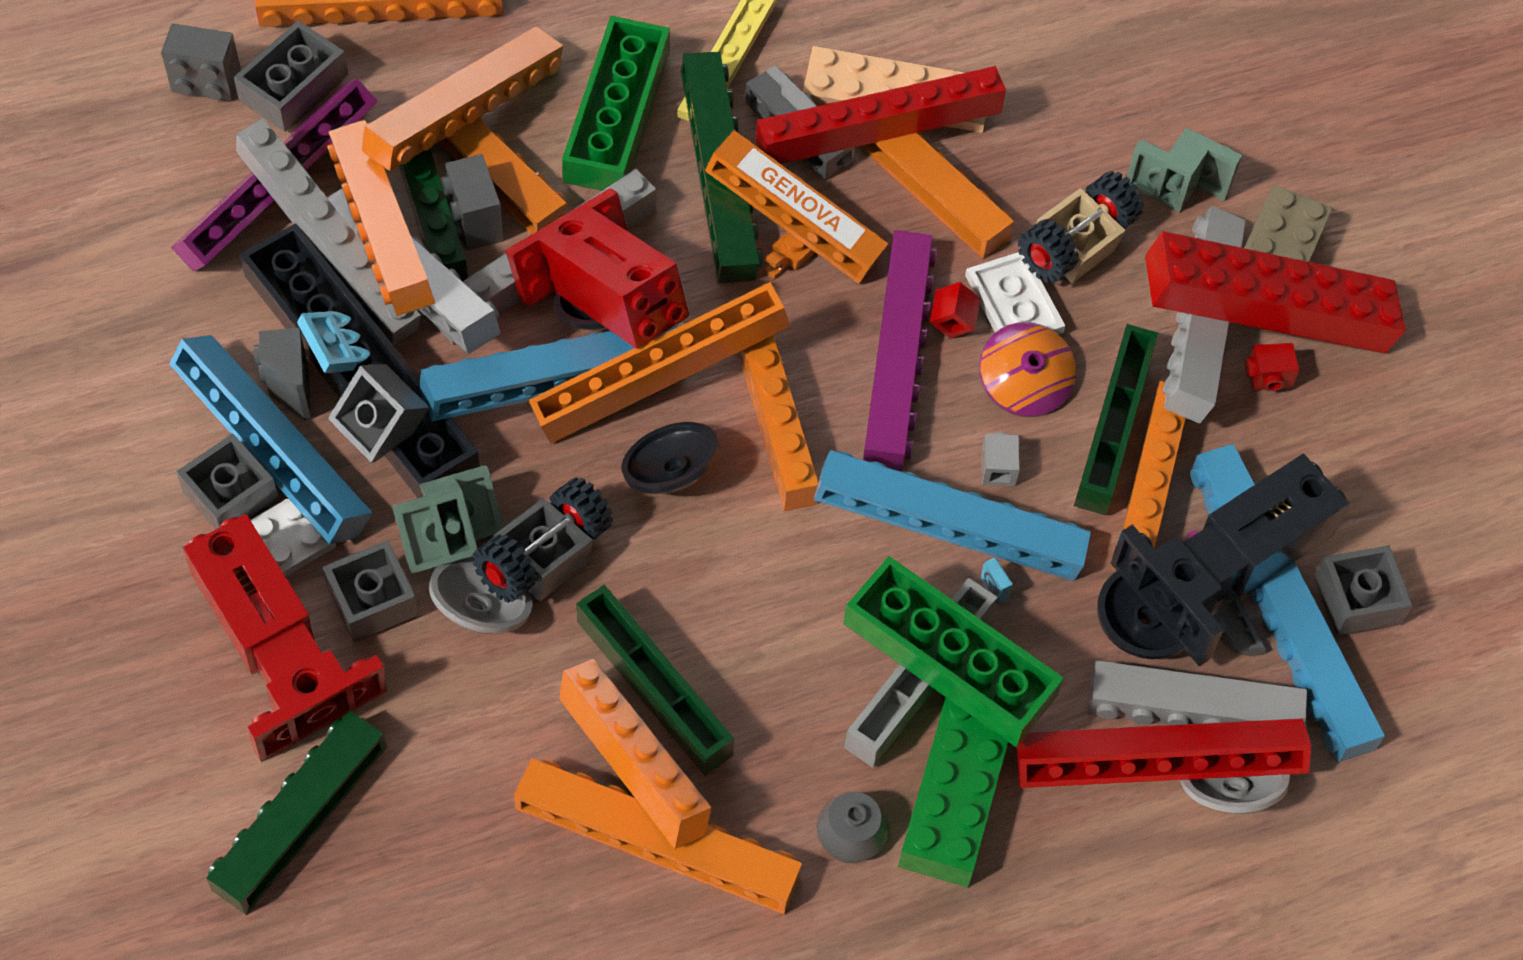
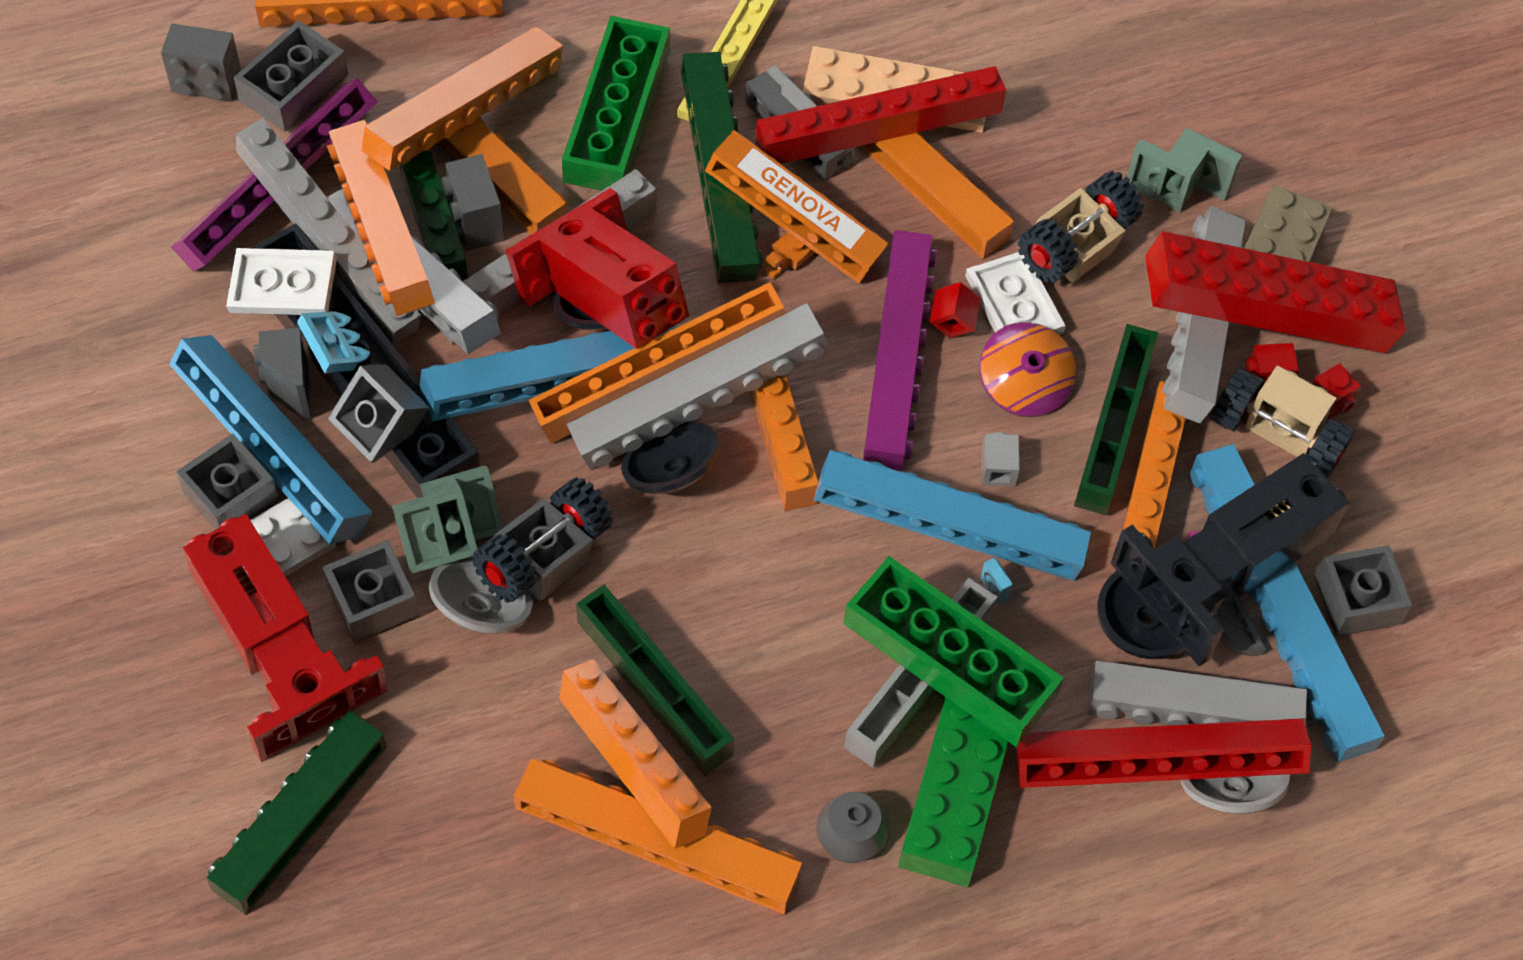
none -> white plate [226,248,337,315]
none -> light grey brick [567,303,830,470]
none -> brick [1210,365,1355,479]
none -> red brick [1312,363,1361,421]

